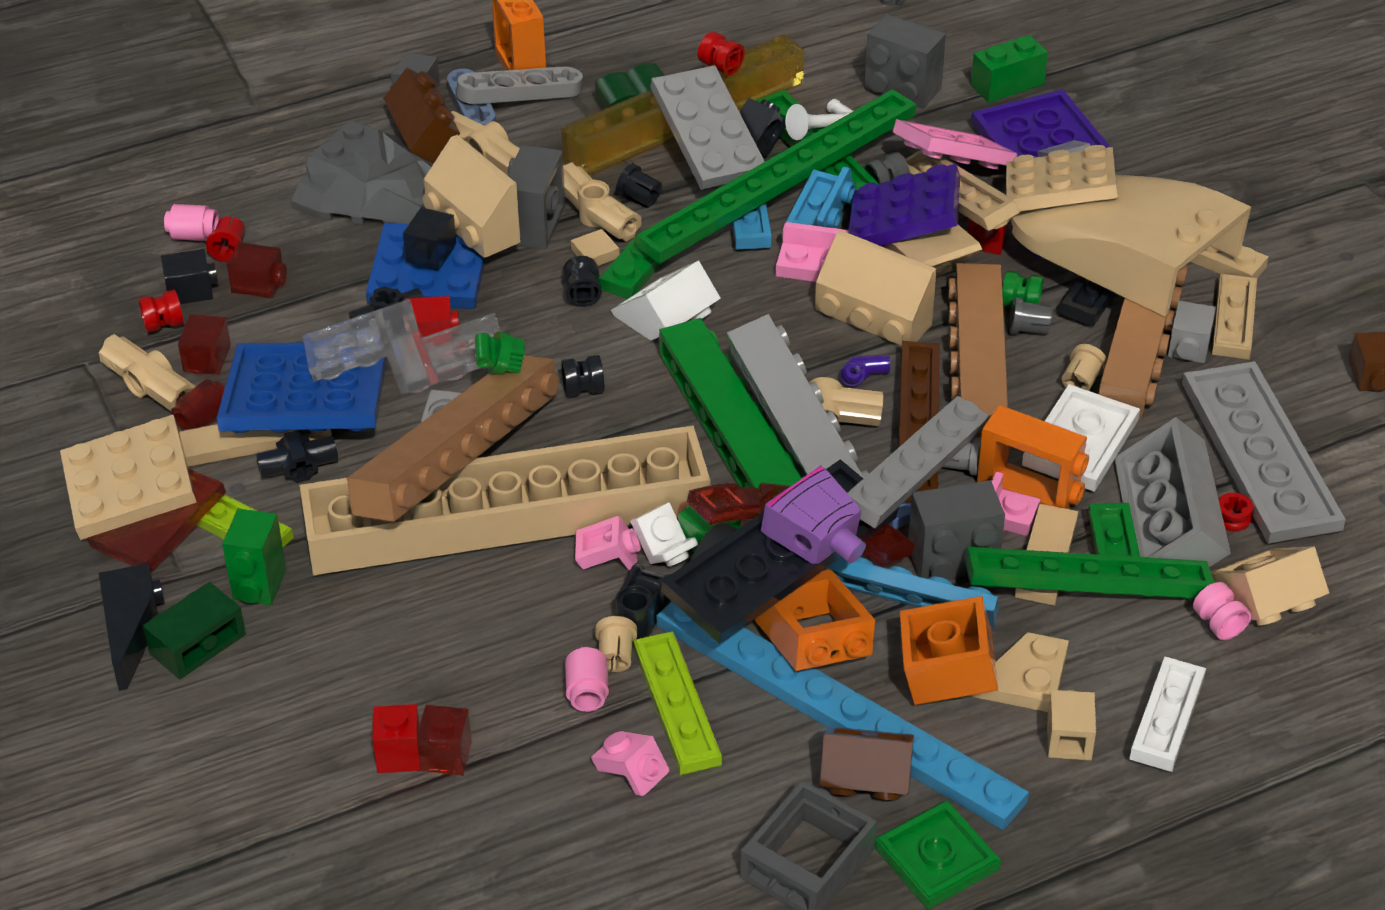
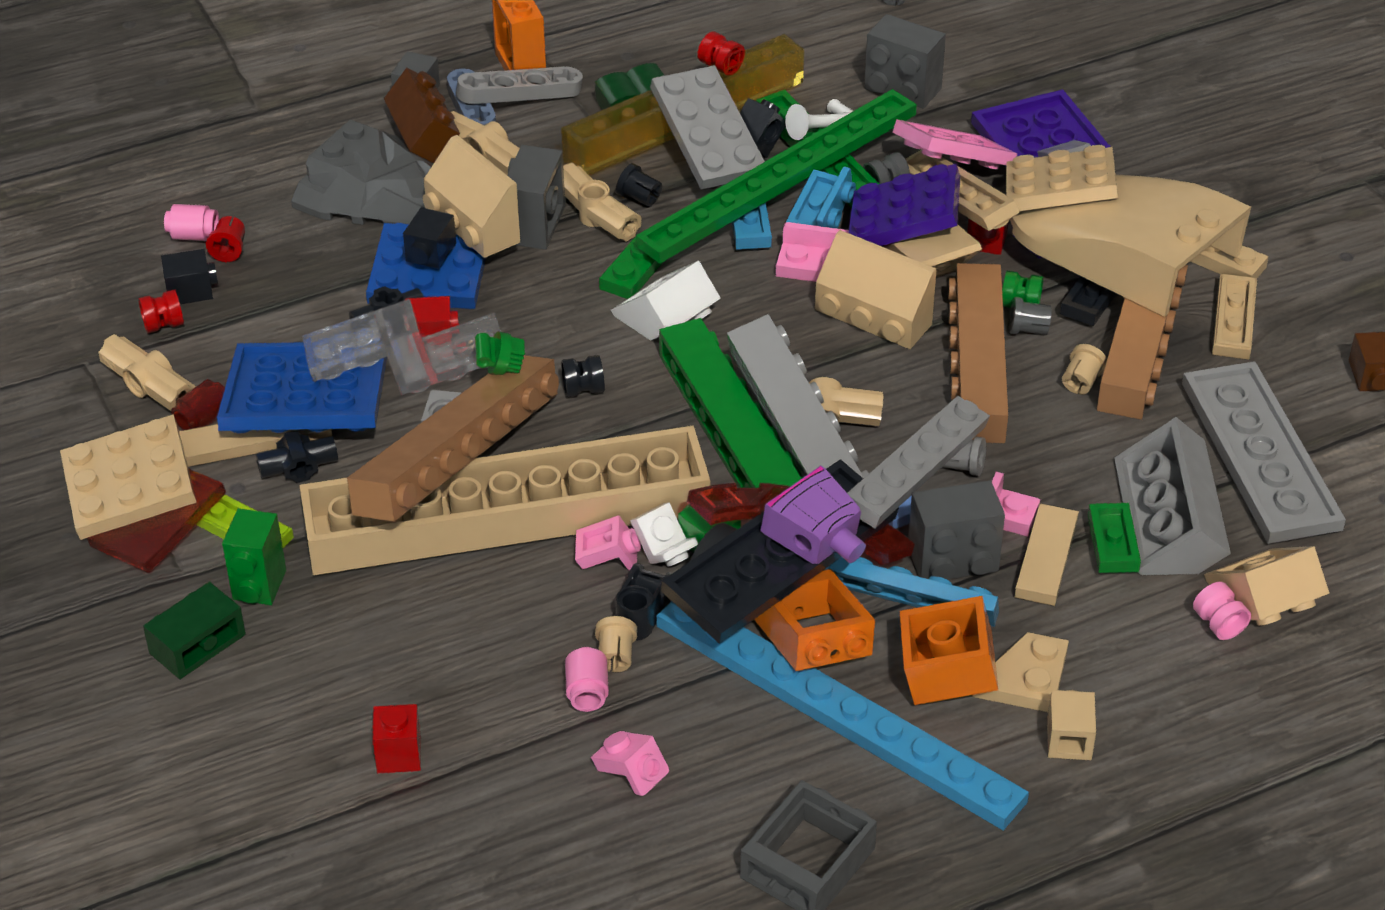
black slope [98,563,164,691] -> none
clear red brick [178,314,231,375] -> none
clear red brick [227,242,287,299] -> none
clear red brick [417,705,472,776] -> none
black wheel [562,256,602,307] -> none
tan tile [571,229,620,266] -> none
lime tile [633,631,722,775] -> none
reddish brown brick [820,726,914,800] -> none
dark purple arm [840,355,890,387] -> none
green tile [875,800,1001,910] -> none
reddish brown plate [898,340,940,502] -> none
green plate [965,547,1215,599] -> none
green brick [971,35,1048,103] -> none
orange window [977,405,1089,509] -> none
white plate [1022,384,1140,492] -> none
white plate [1130,657,1206,772] -> none
light grey brick [1168,301,1216,363] -> none
red bush [1219,492,1253,532] -> none

